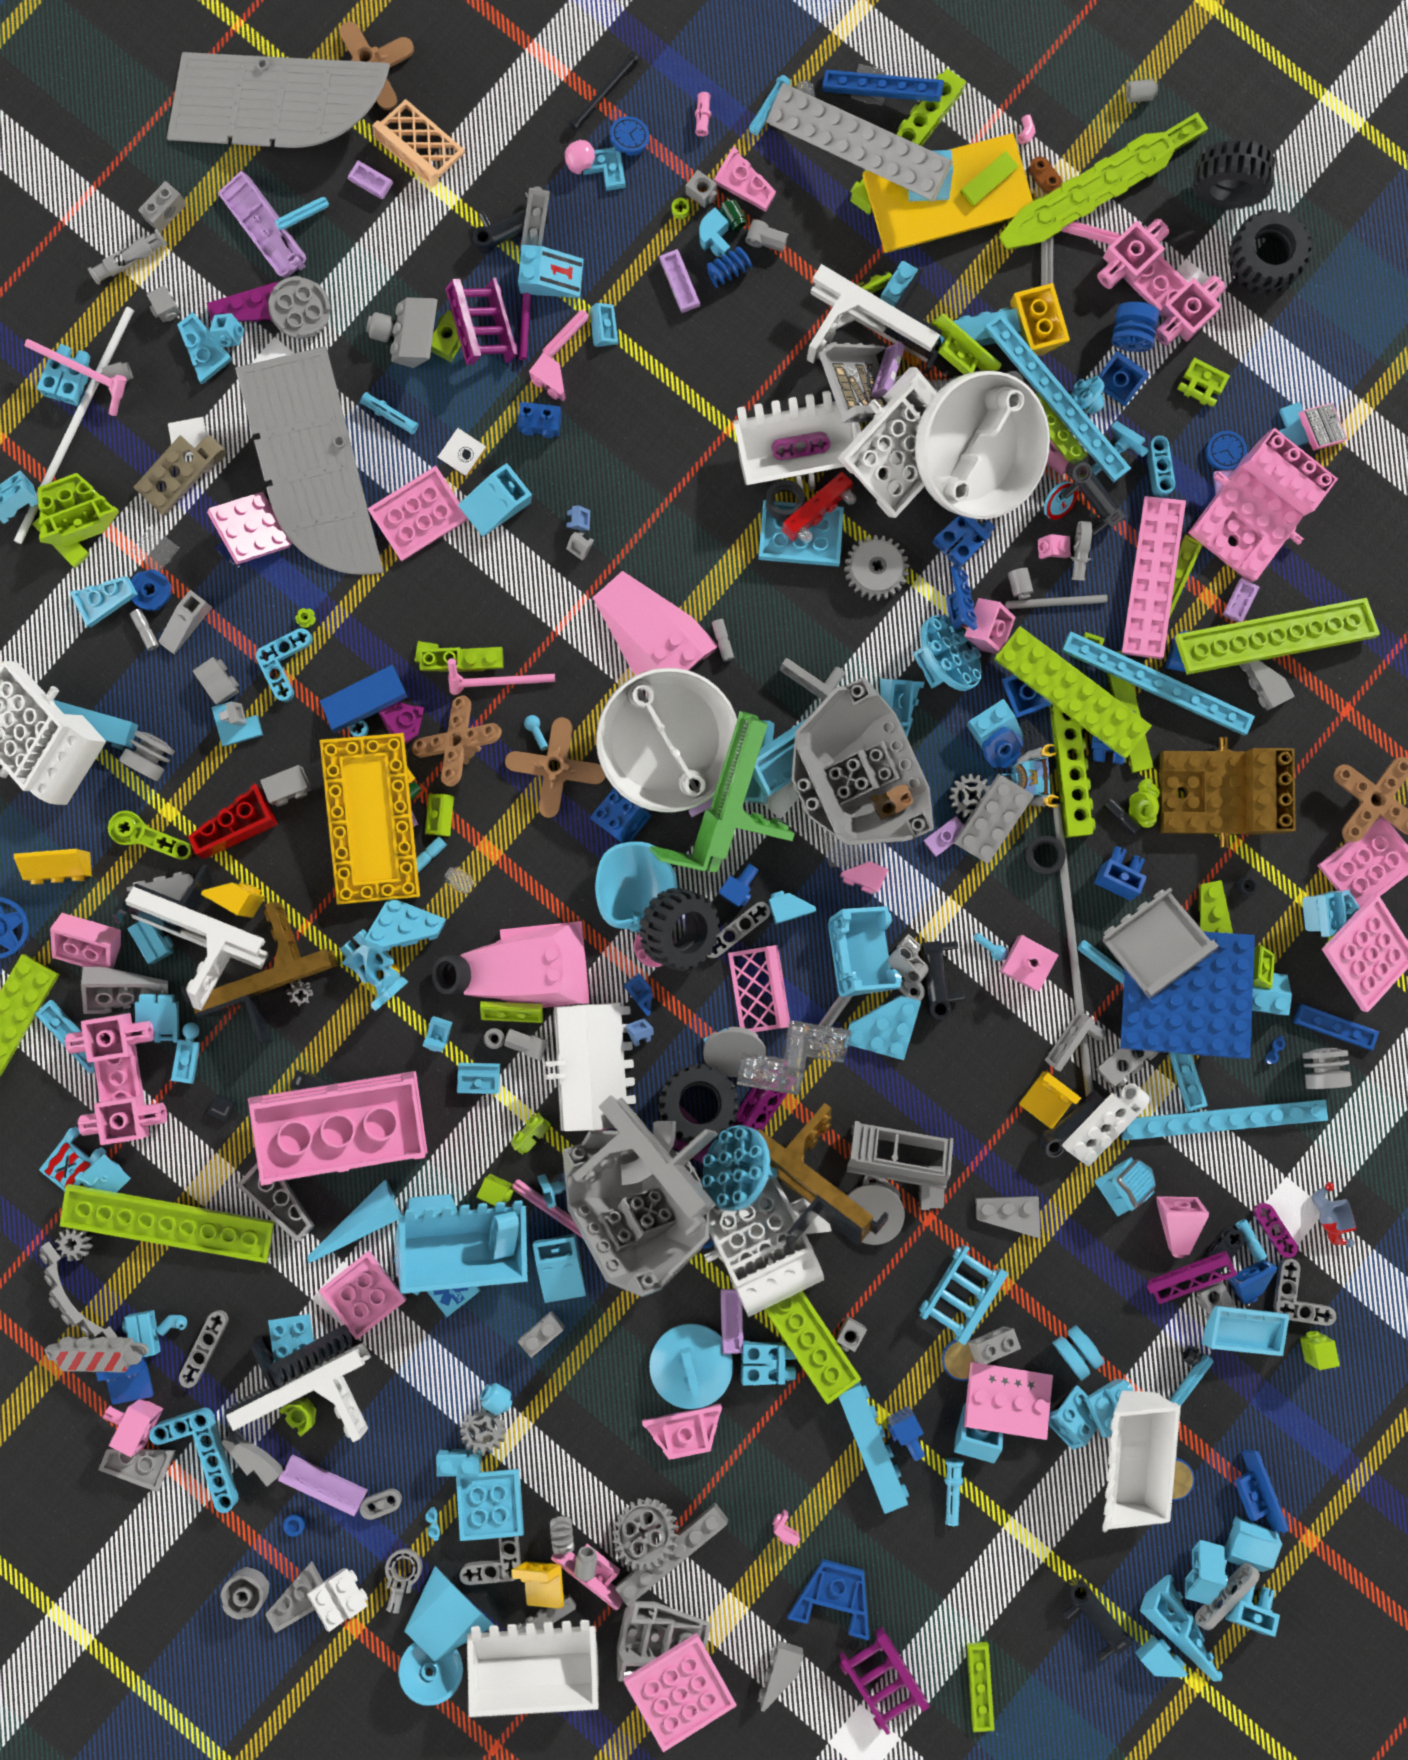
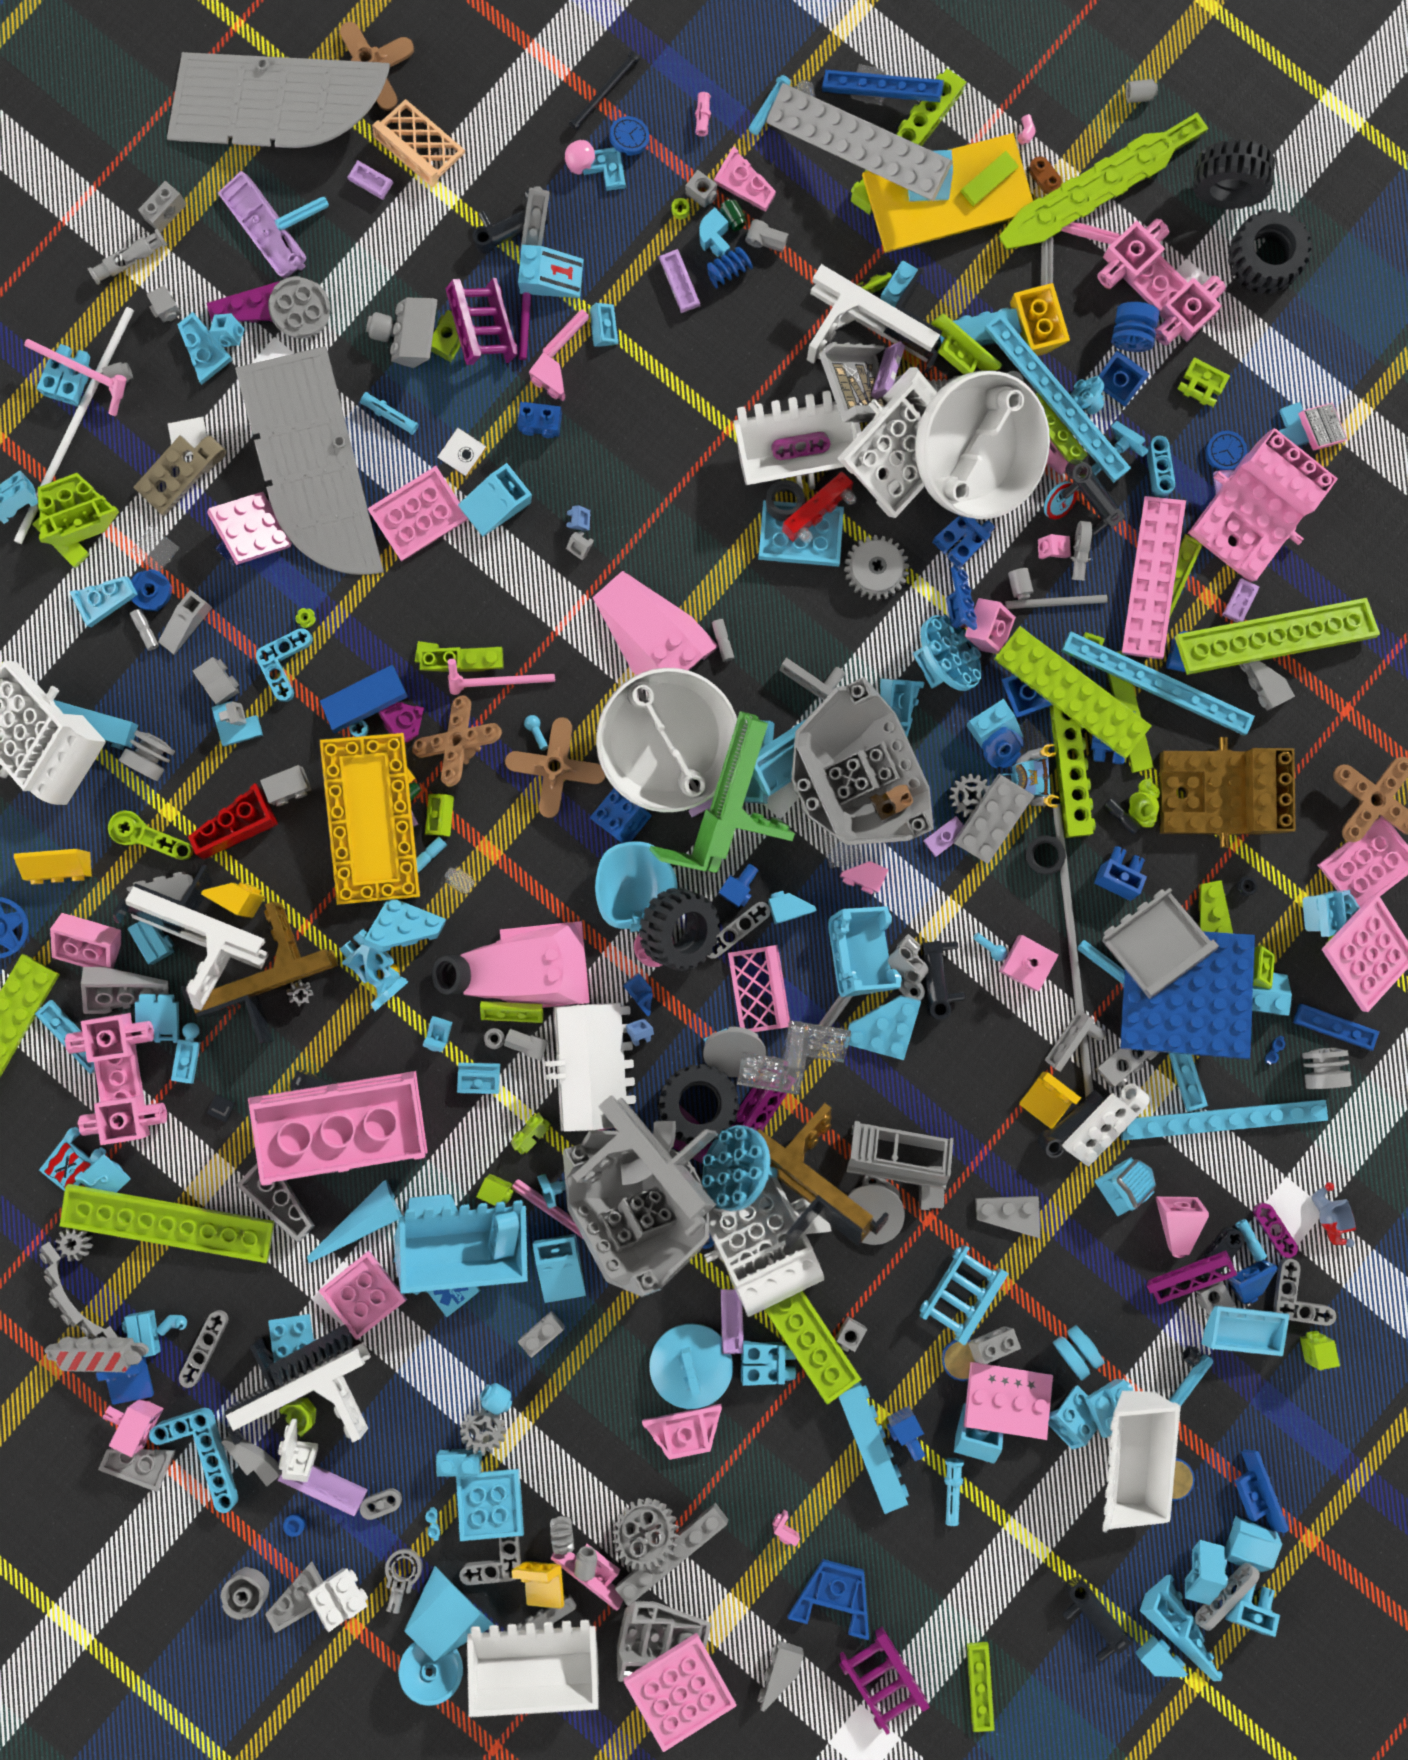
none -> white bracket [278,1419,318,1482]

